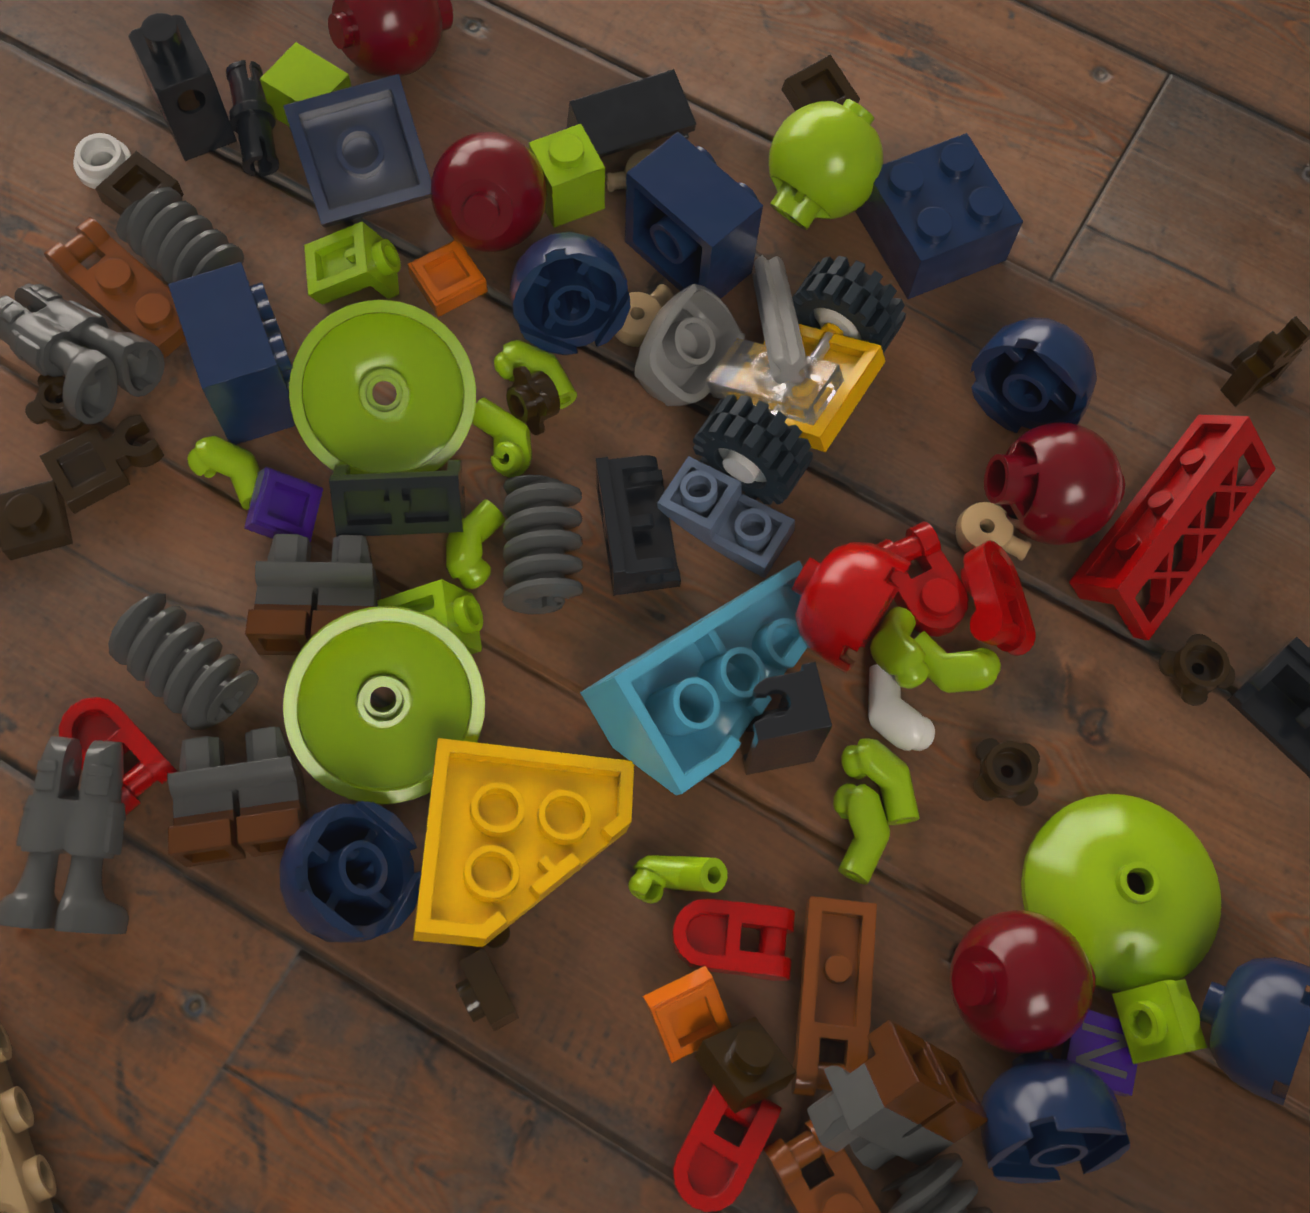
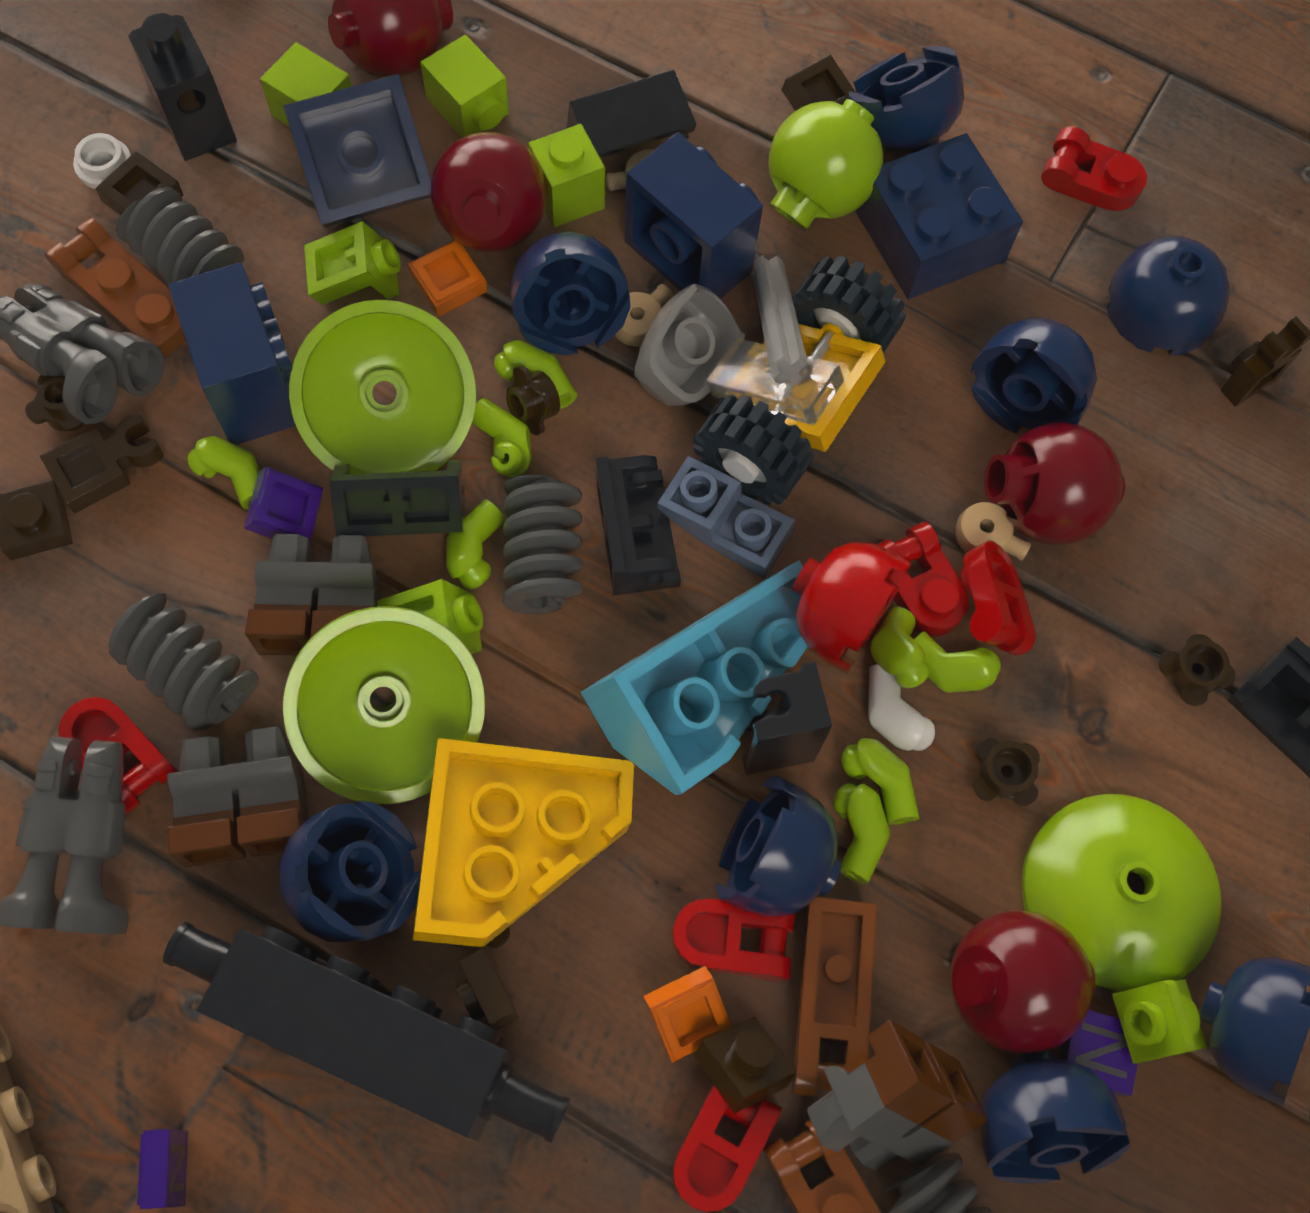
black pin [226,60,280,177] -> none
lime arm [628,855,728,904] -> none
red fence [1069,415,1276,641] -> none
none -> dark purple tile [137,1129,188,1209]
none -> black brick [163,922,570,1143]
none -> lime brick [420,34,509,138]
none -> dark blue cylinder [716,776,841,916]
none -> dark blue cylinder [848,46,964,153]
none -> red plate [1041,126,1147,211]
none -> dark blue cylinder [1107,236,1231,355]

